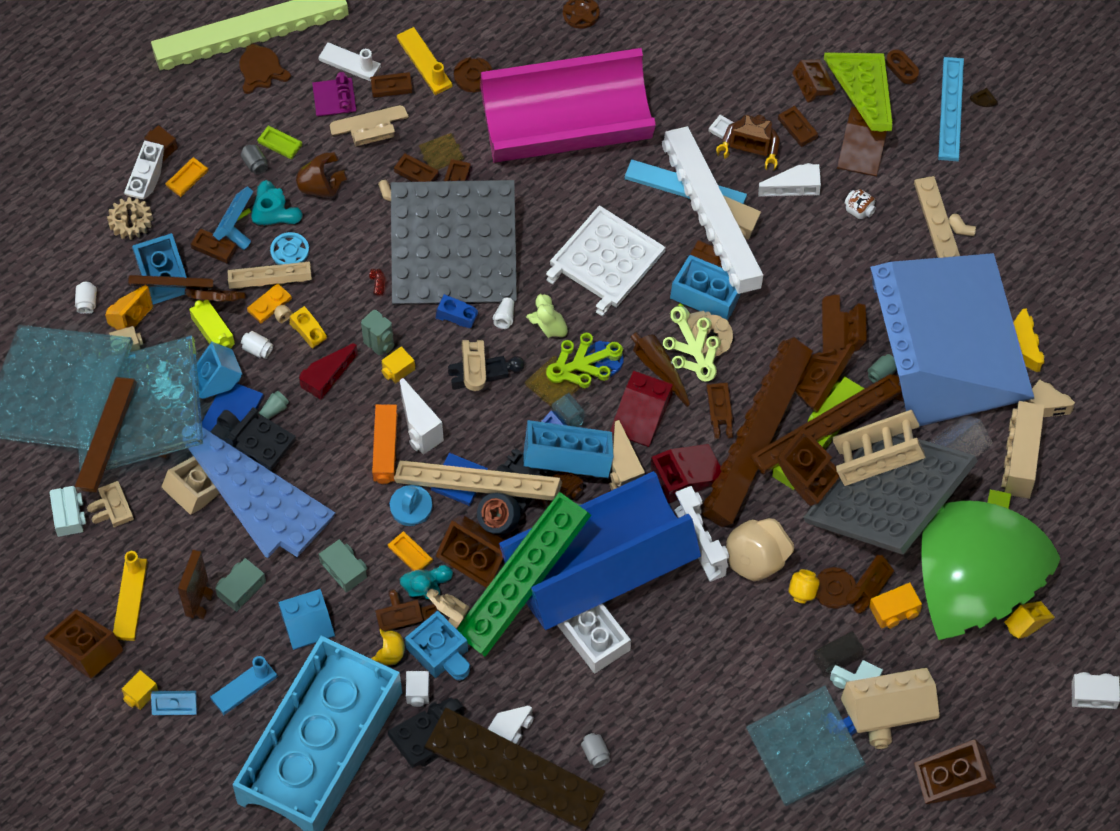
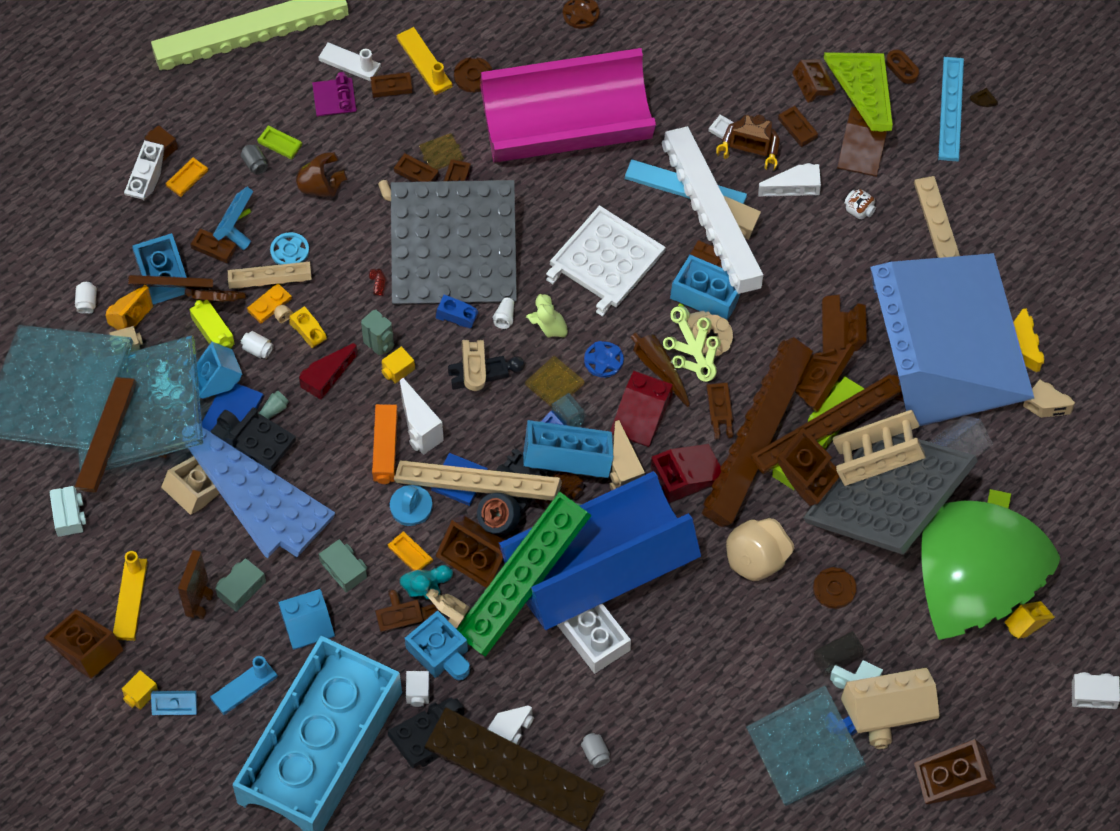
tan hinge [87,481,134,527] -> none
tan gear [107,197,153,240] -> none
reddish brown tile [239,43,291,94] -> none
teal head [251,180,303,225] -> none
tan plate [330,105,409,146] -> none
yellow hair [371,629,405,666] -> none
lime plant [546,333,623,388] -> none
white piece [675,486,729,582] -> none
yellow head [788,569,819,603] -> none
reddish brown hinge [846,555,894,613] -> none
sand green brick [868,354,897,383] -> none
light orange brick [869,582,922,629] -> none
tan arm [949,214,976,236] -> none
tan brick [1001,401,1044,499] -> none

